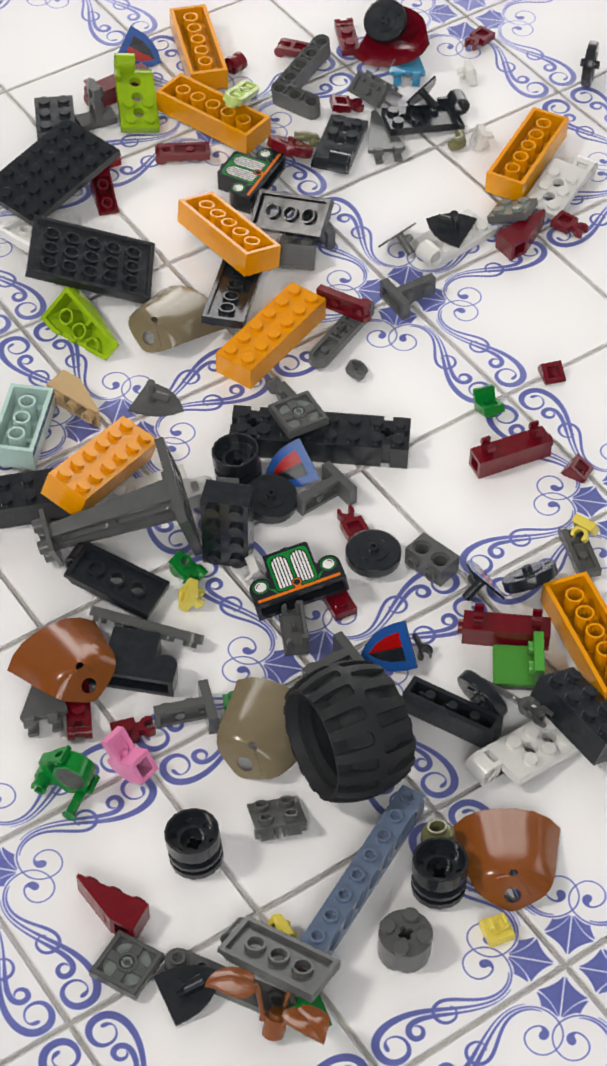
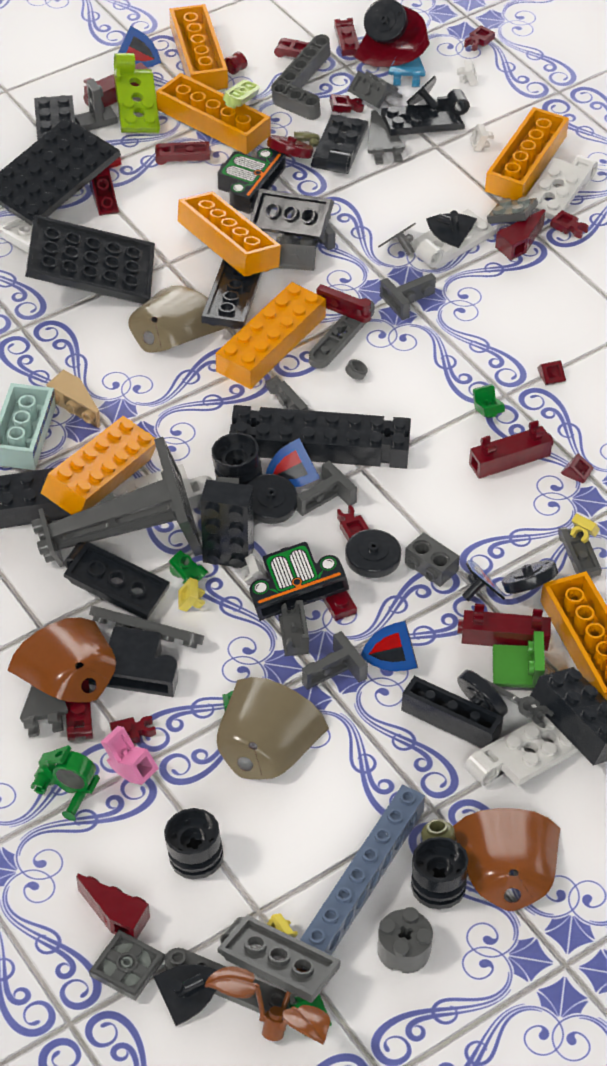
lime wedge [40,287,120,361] -> none
dark grey shield [128,379,184,417] -> none
dark grey bracket [153,679,219,735] -> none
dark grey hinge [247,795,307,842] -> none
dark grey piece [268,390,329,439] -> none
black tyre [283,660,416,803] -> none
black hand [412,633,433,661] -> none
olive arm [447,129,466,151] -> none
light yellow tile [479,912,515,948] -> none
black wheel [580,40,600,87] -> none

